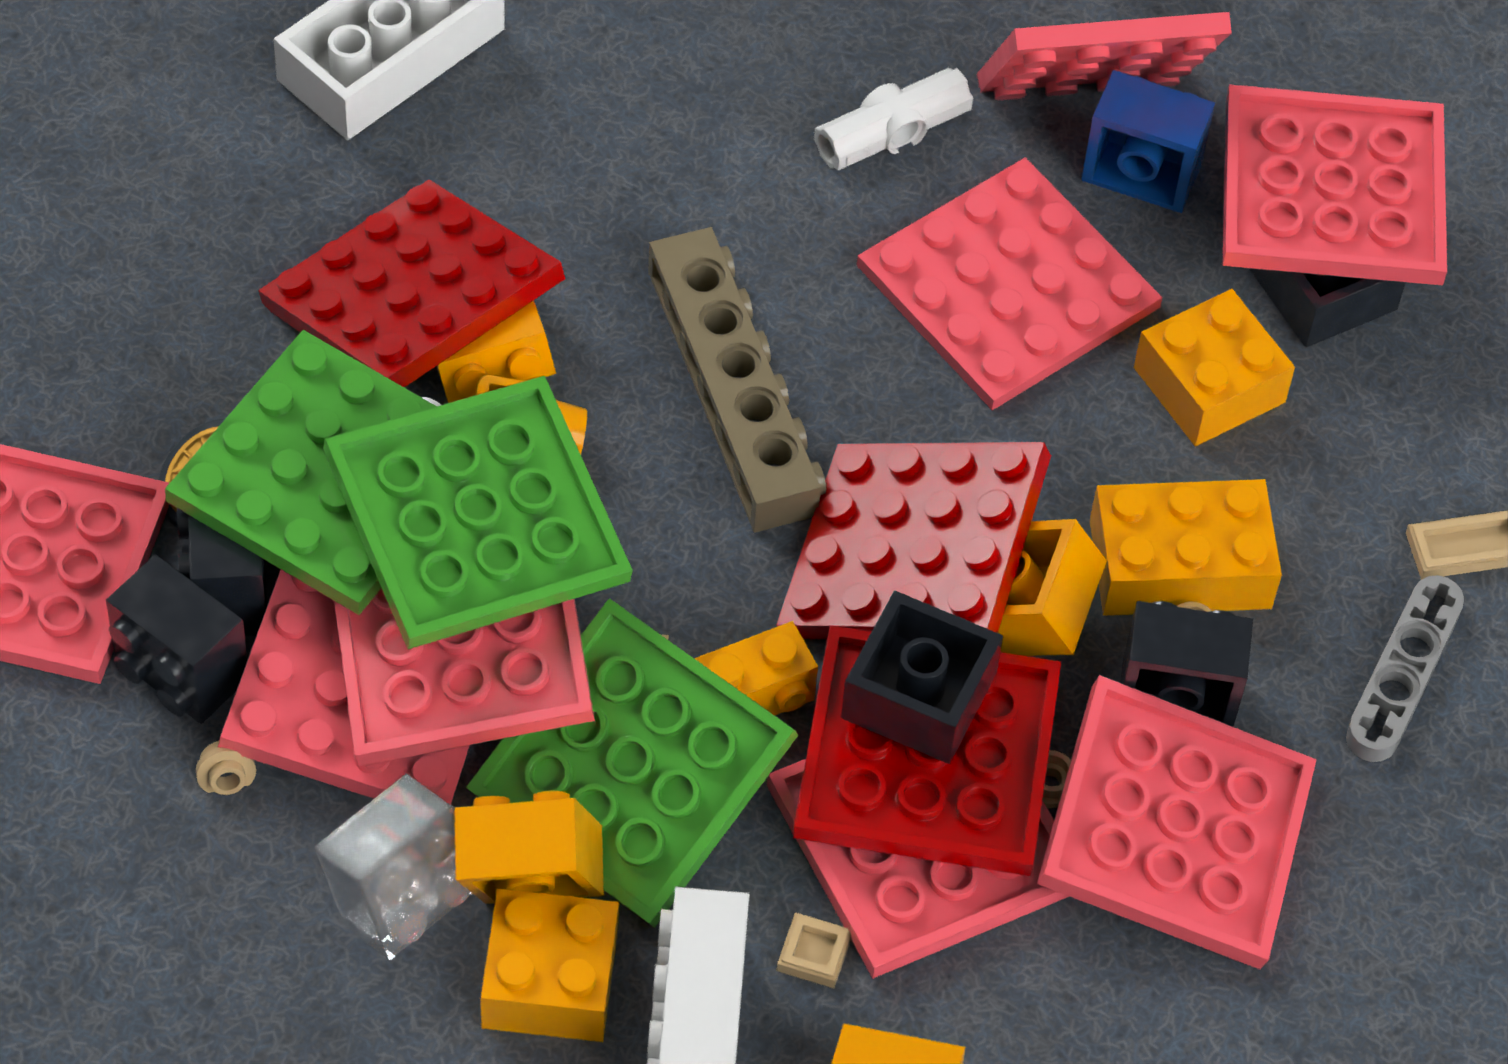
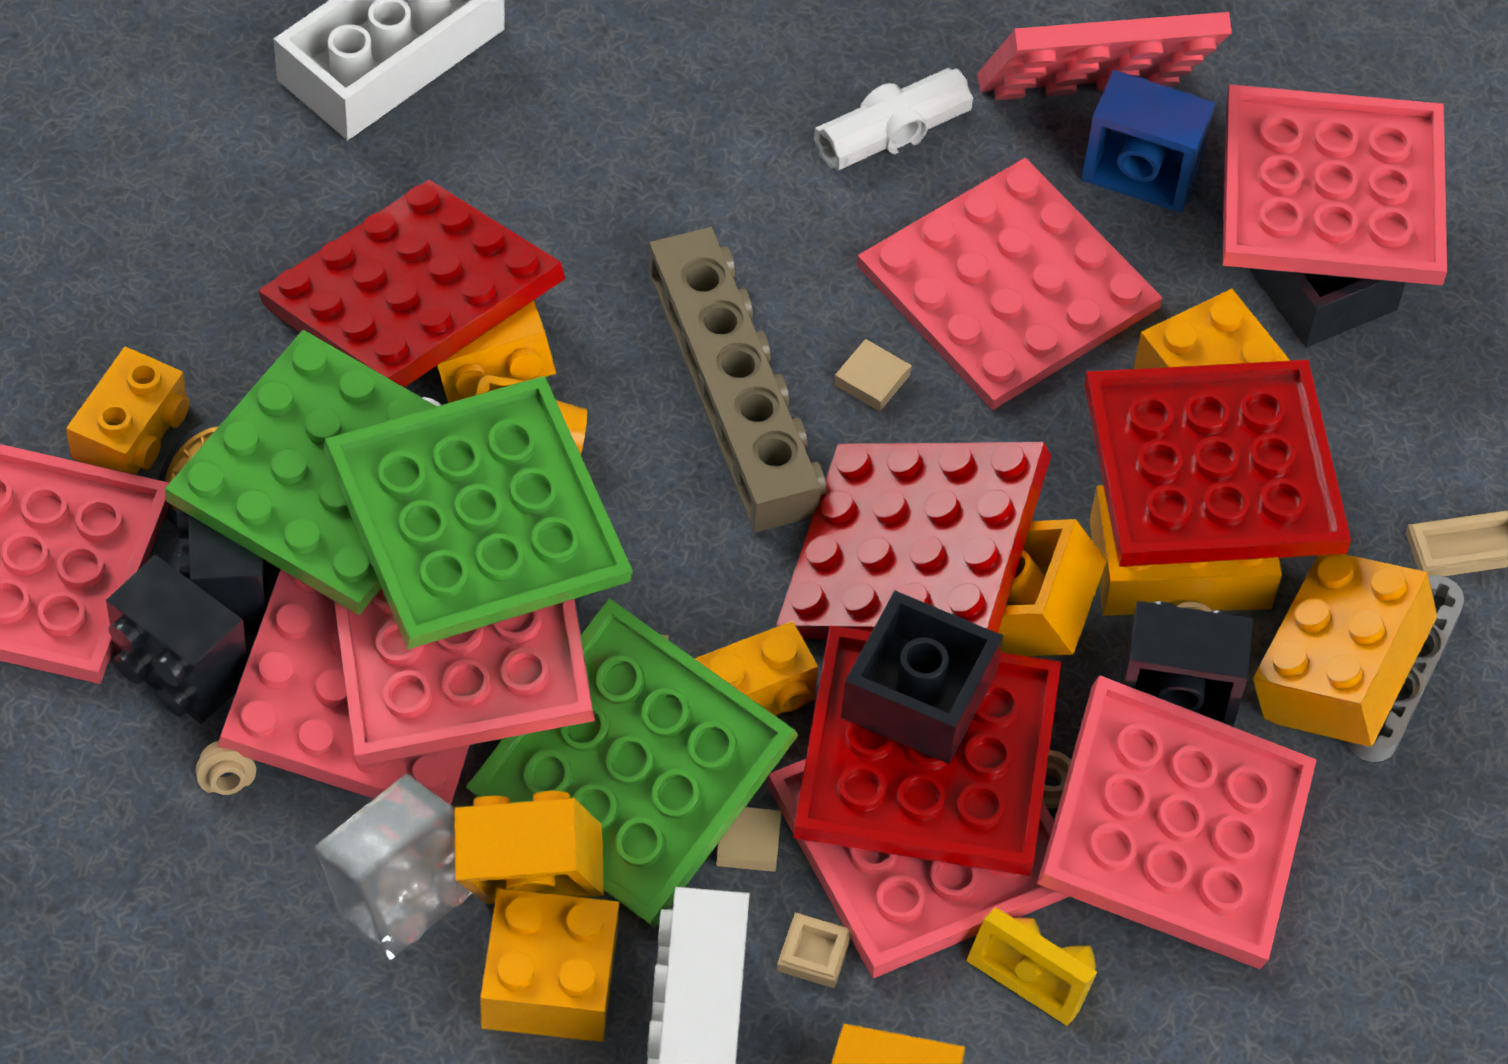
none -> light orange brick [66,346,190,475]
none -> tan tile [716,807,782,872]
none -> tan tile [834,339,911,412]
none -> yellow tile [966,907,1097,1026]
none -> red plate [1084,360,1351,567]
none -> light orange brick [1253,554,1437,747]

